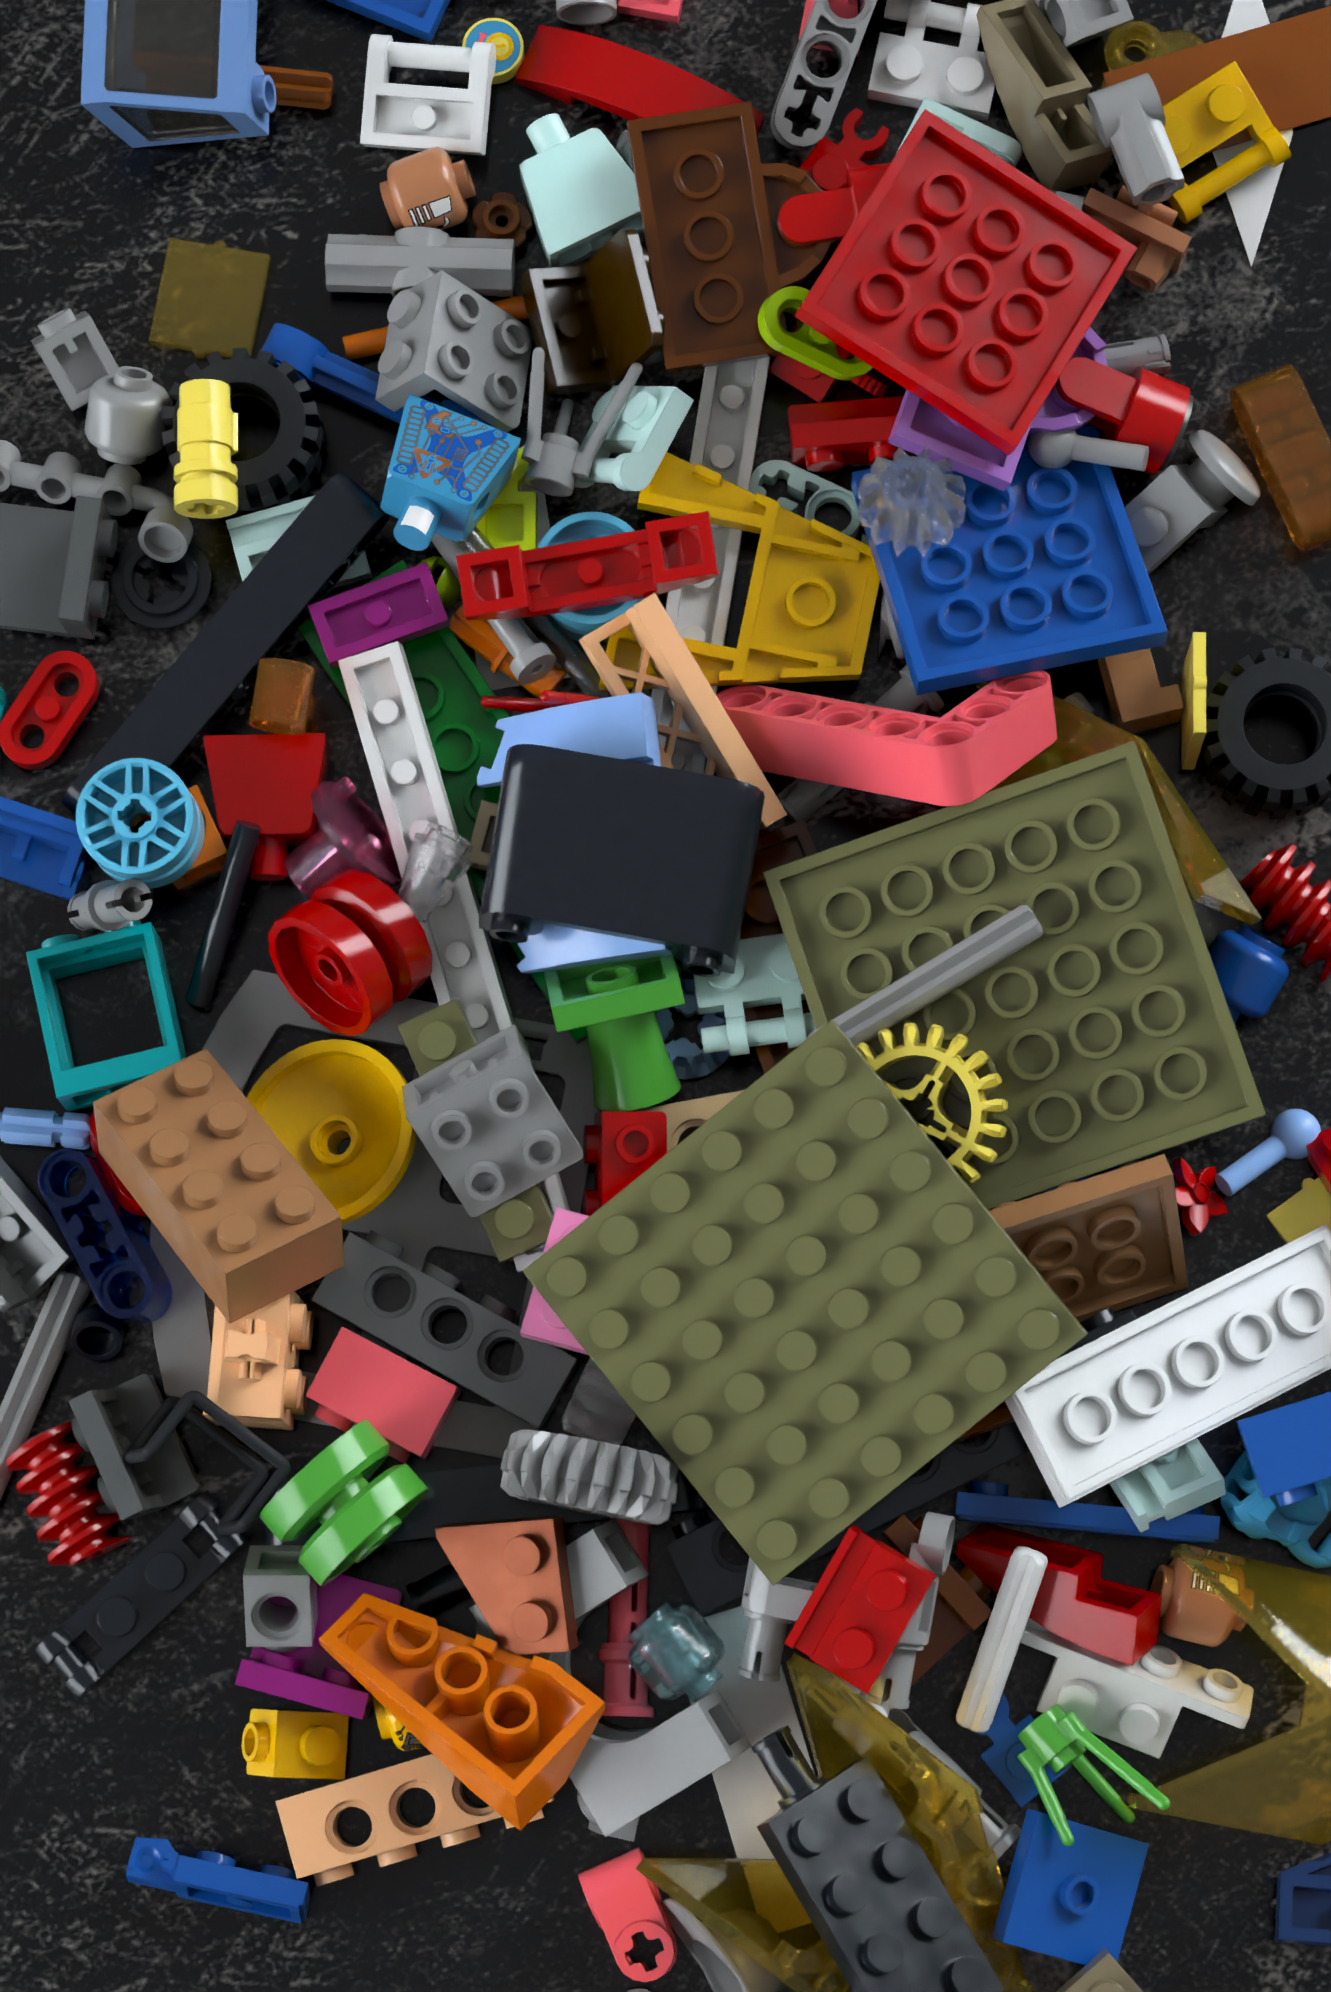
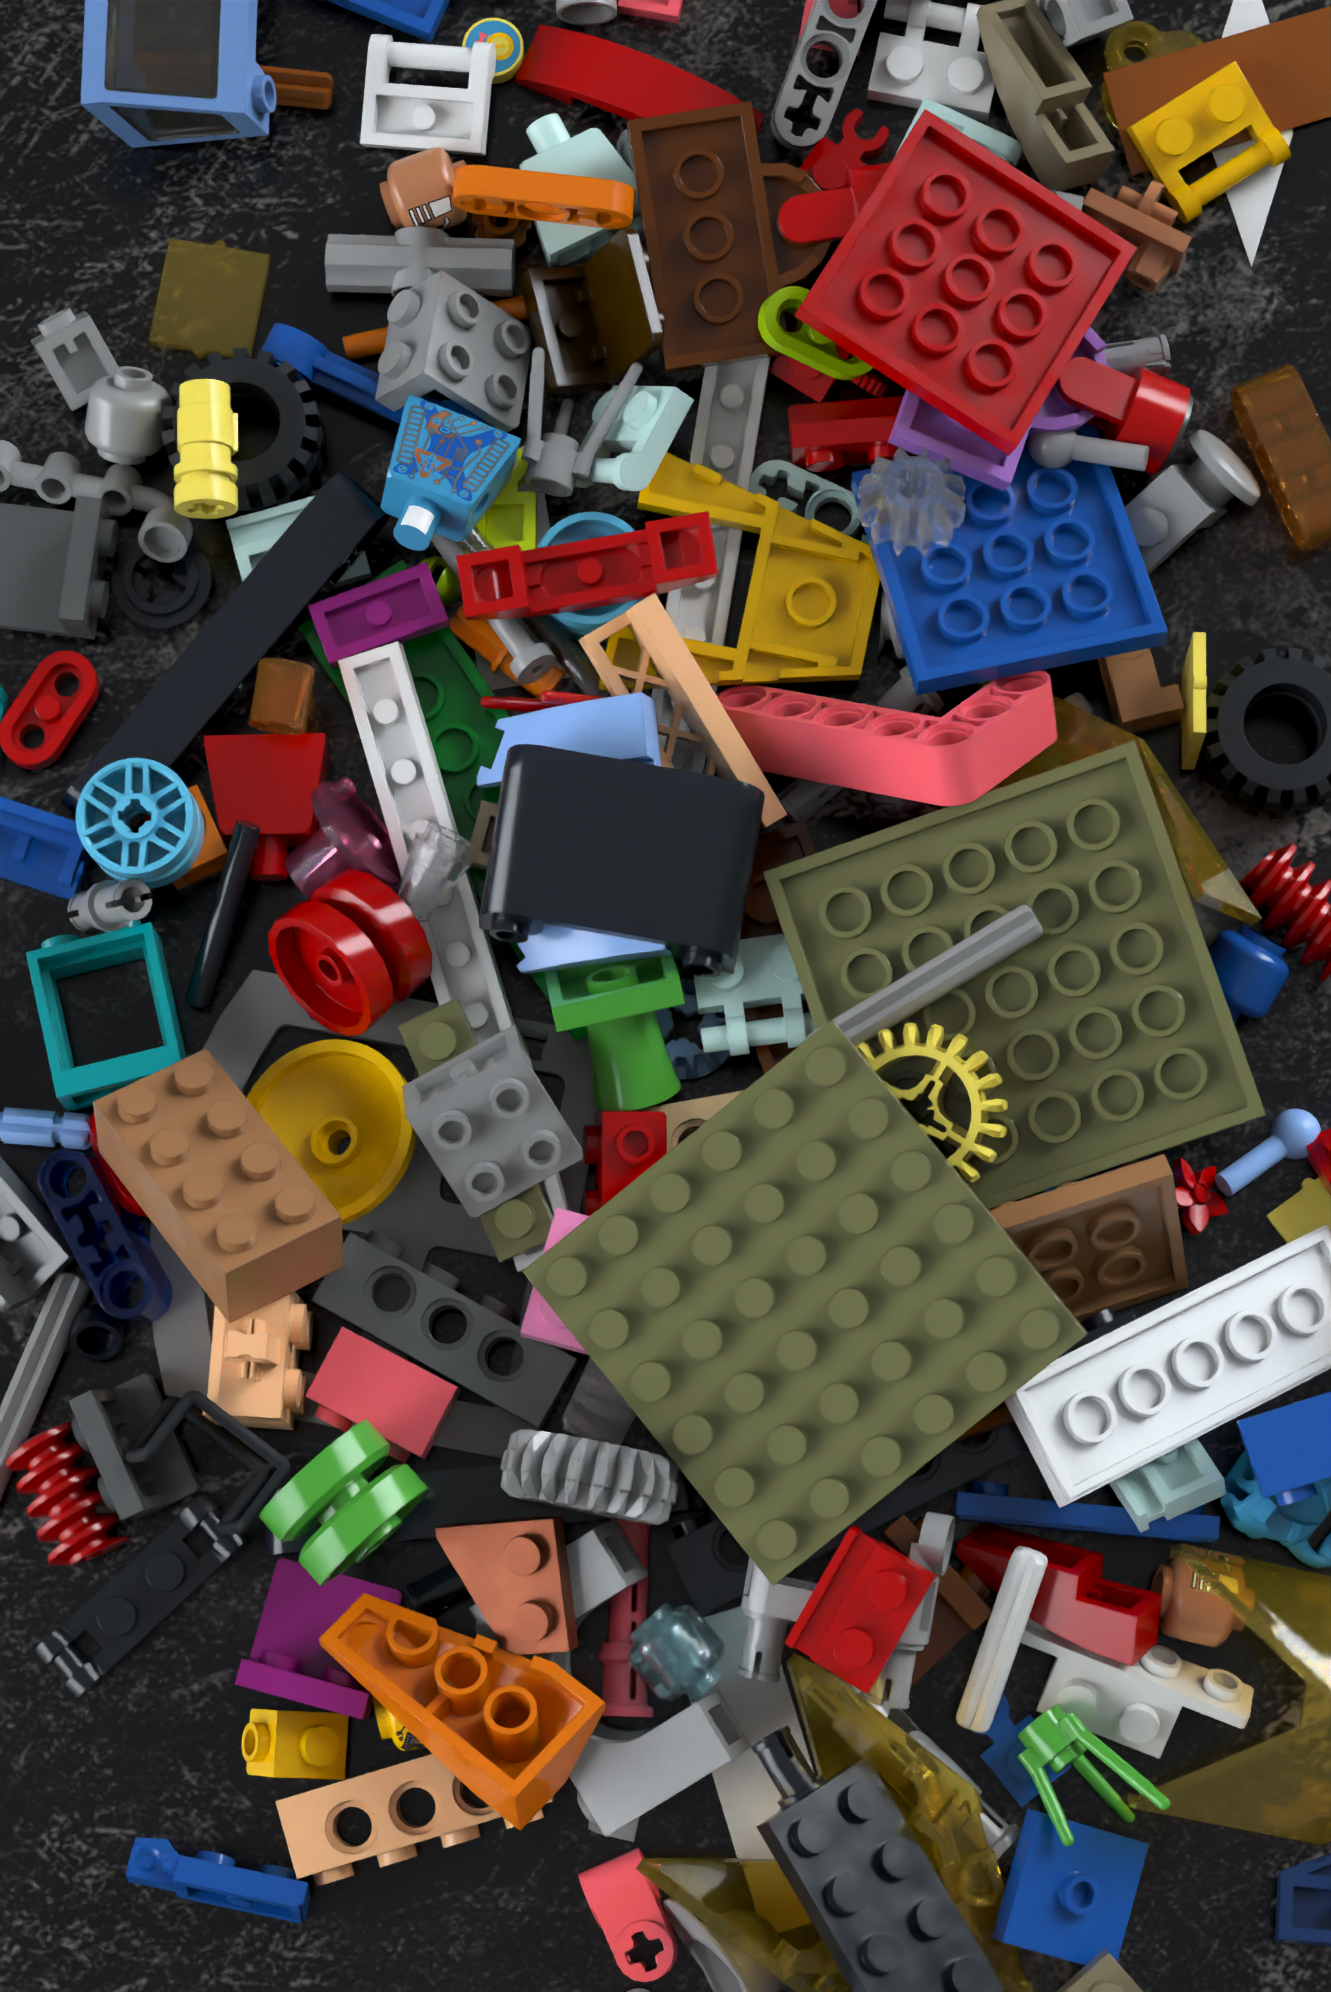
light grey brick [243,1545,318,1652] -> none
light grey piece [1087,72,1185,206] -> none
none -> orange beam [452,165,636,229]

